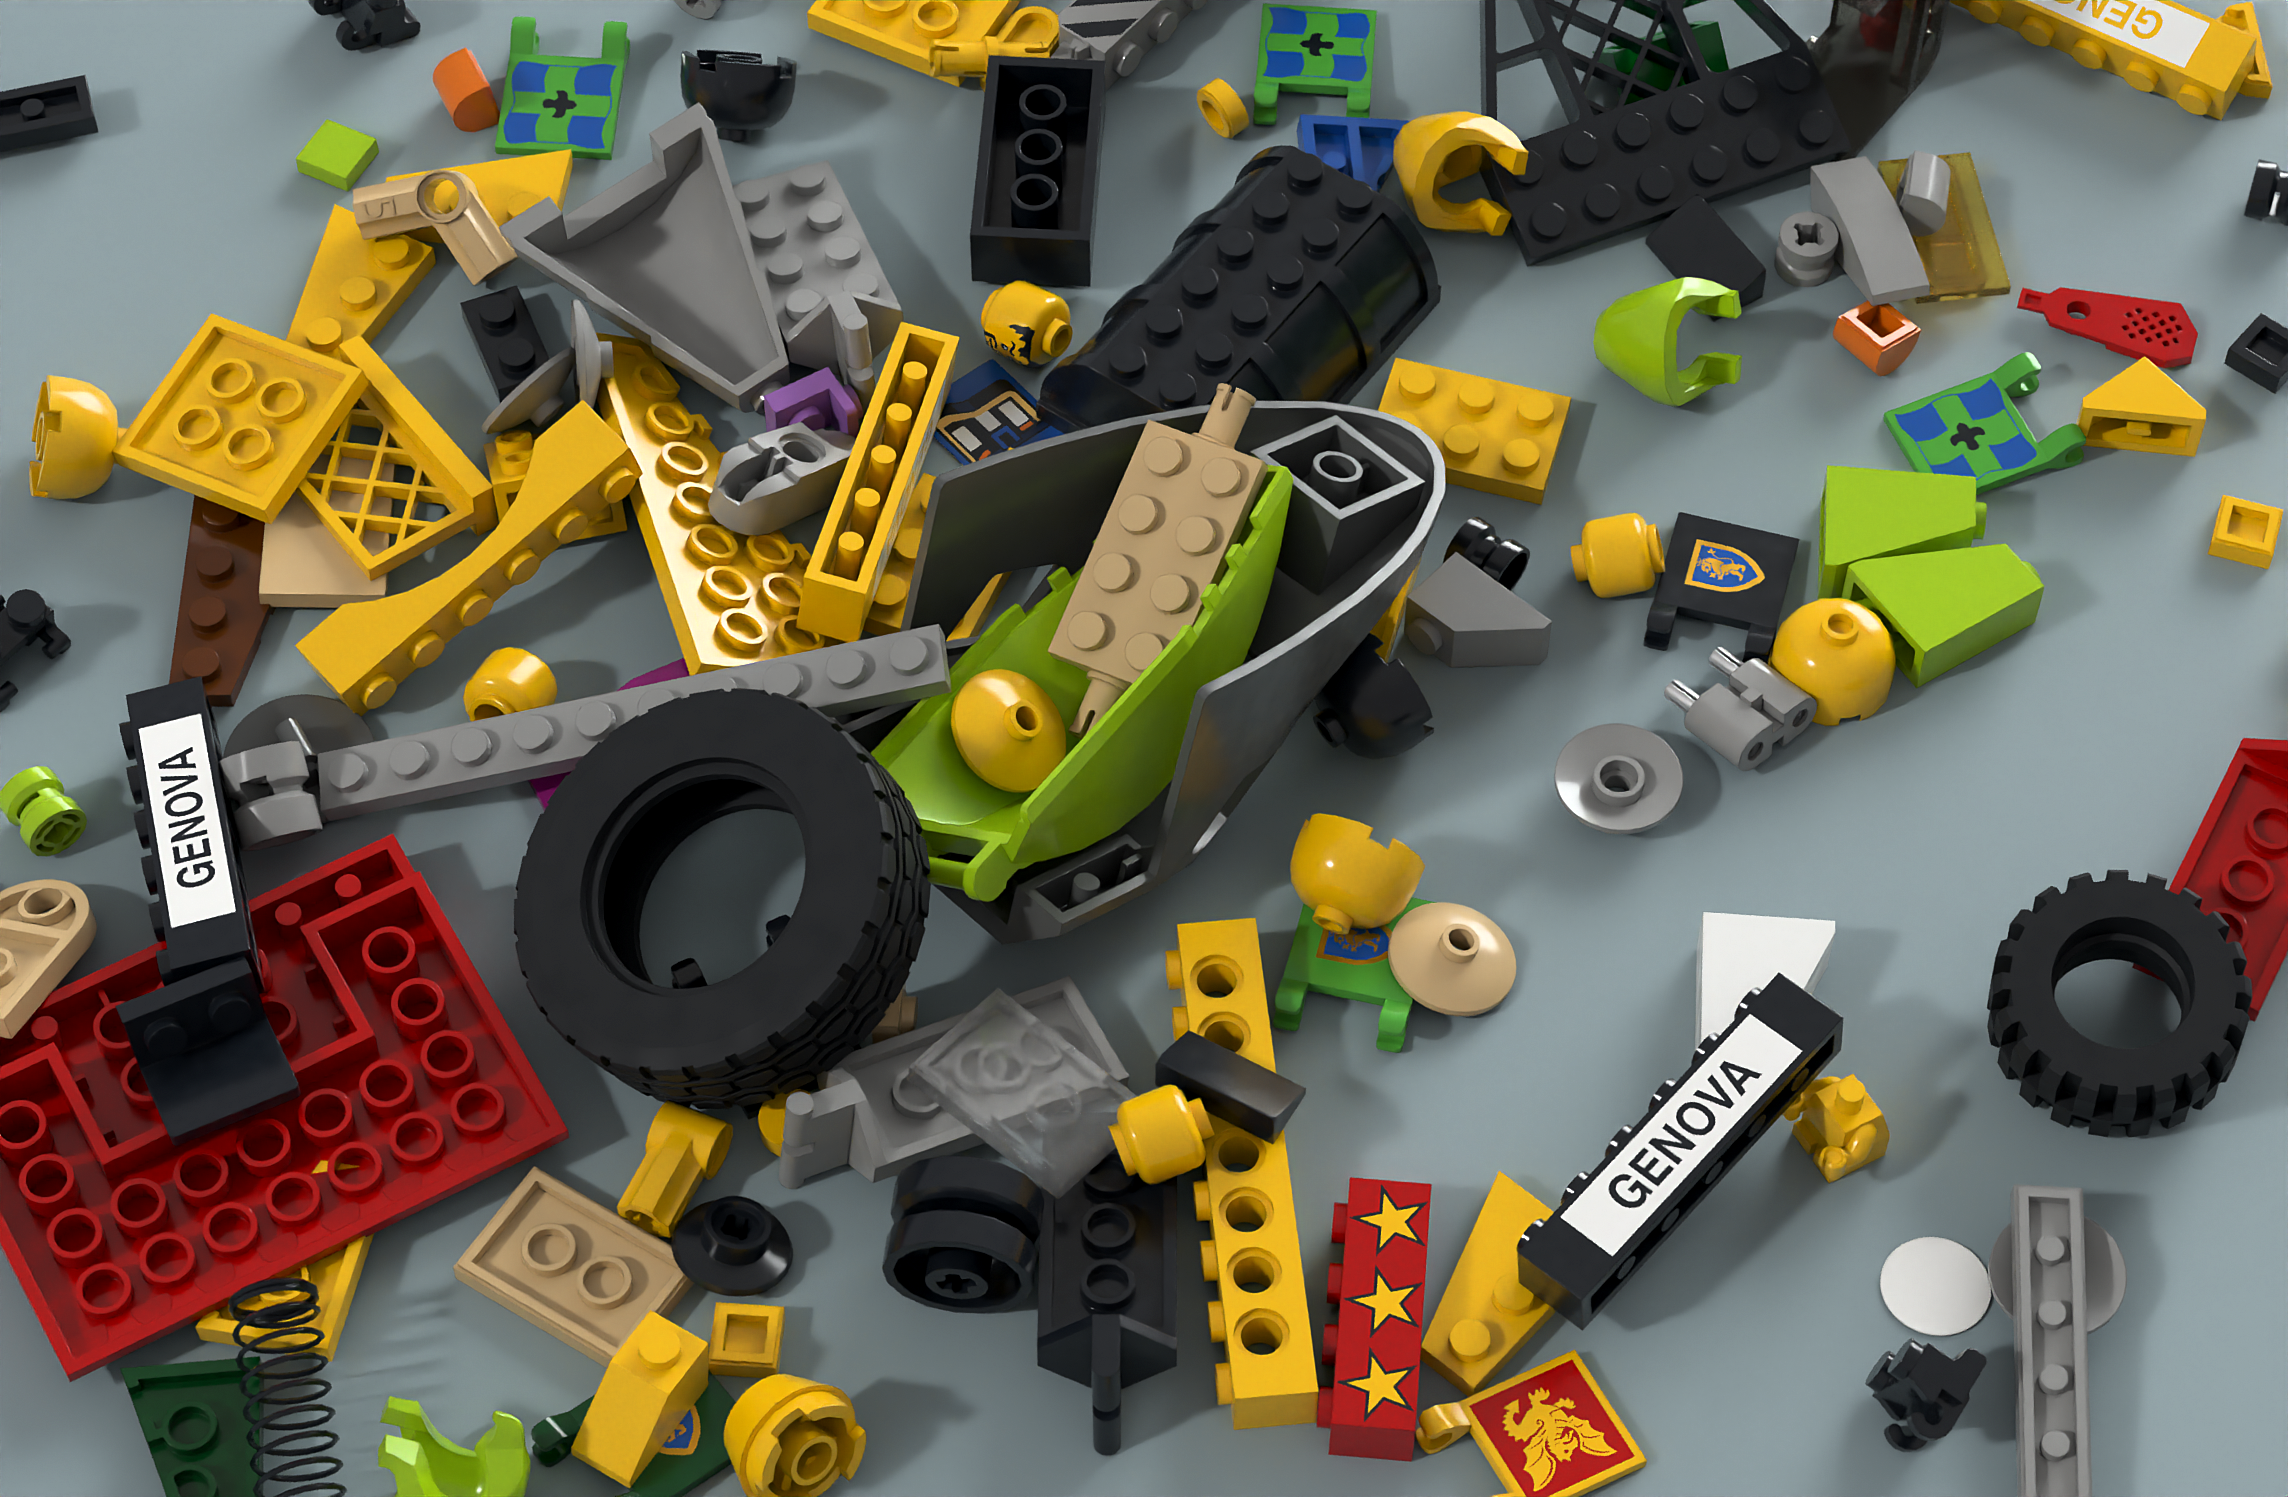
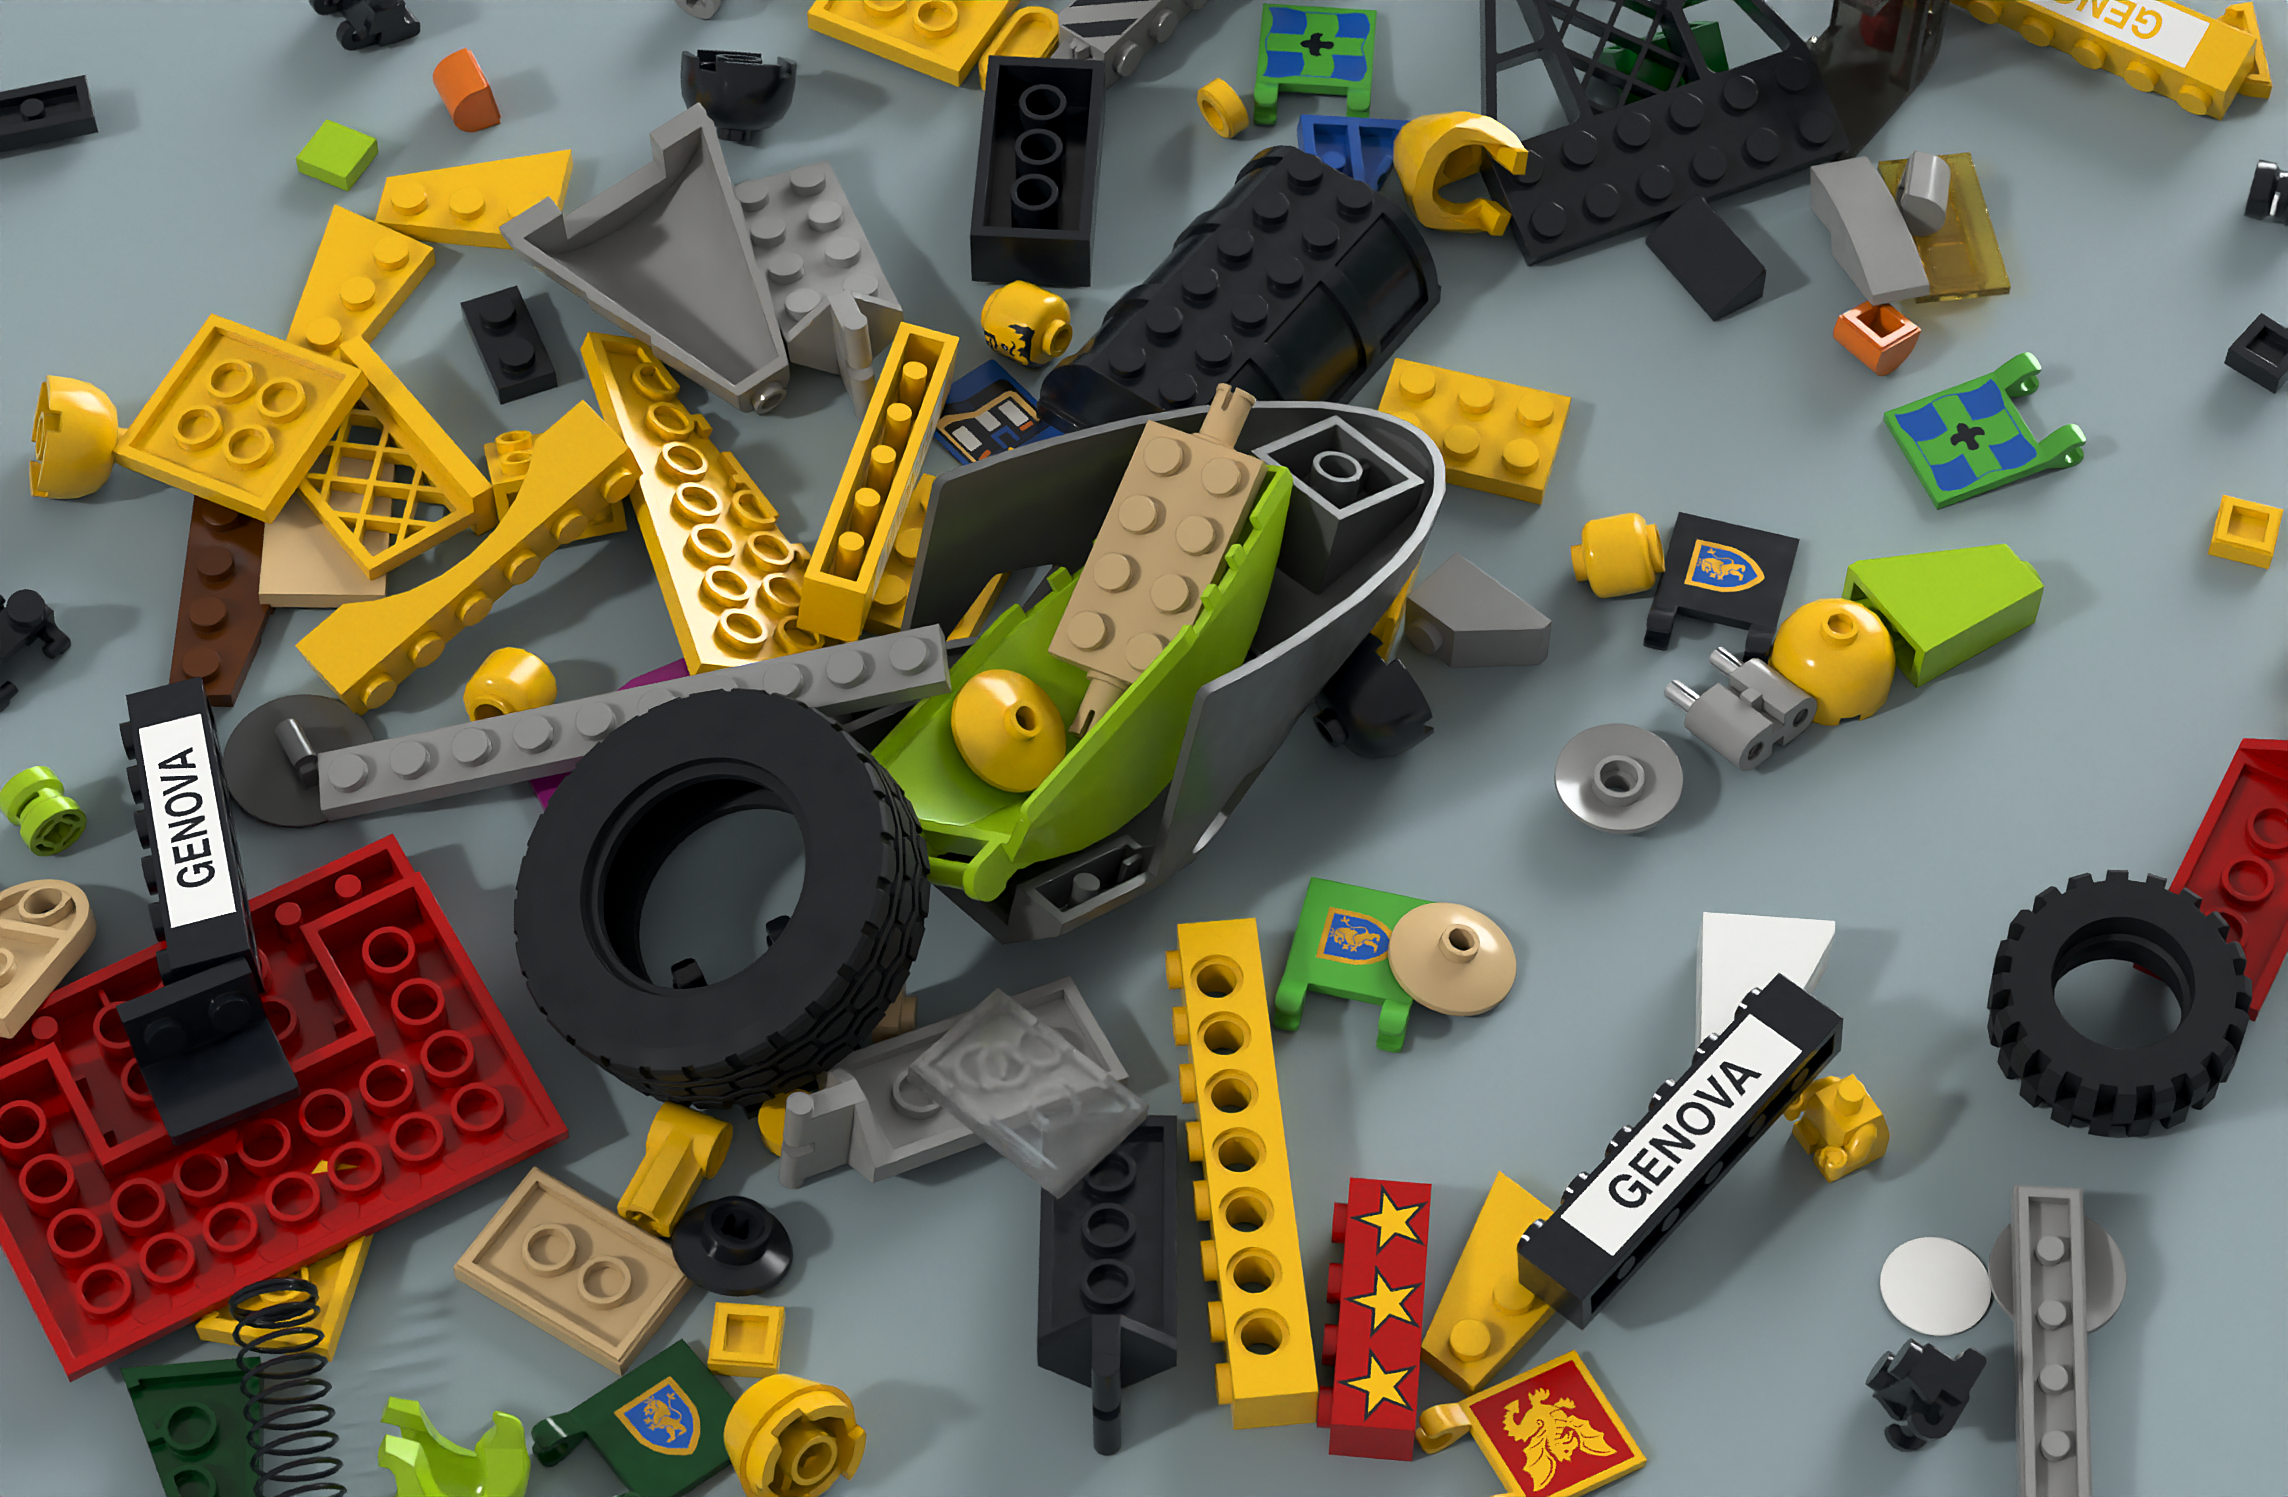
light grey wheel [218,741,323,851] -> none
tan piece [352,170,519,286] -> none
light grey dish [481,347,576,435] -> none
bright green flag [495,16,631,160] -> none
light grey dish [571,299,614,409] -> none
yellow slope [571,1310,709,1489] -> none
light grey piece [708,422,856,536] -> none
medium lavender bracket [764,367,863,438] -> none
black wheel [882,1156,1044,1314] -> none
yellow pin [929,36,1050,82] -> none
yellow head [1108,1084,1215,1185] -> none
black slope [1155,1030,1306,1144] -> none
yellow cylinder [1290,813,1425,935] -> none
black wheel [1443,517,1530,591] -> none
lime piece [1593,277,1742,407] -> none
light grey wheel [1774,211,1839,287] -> none
lime slope [1817,465,1987,600] -> none
red piece [2017,287,2198,369] -> none
yellow slope [2076,357,2206,457] -> none

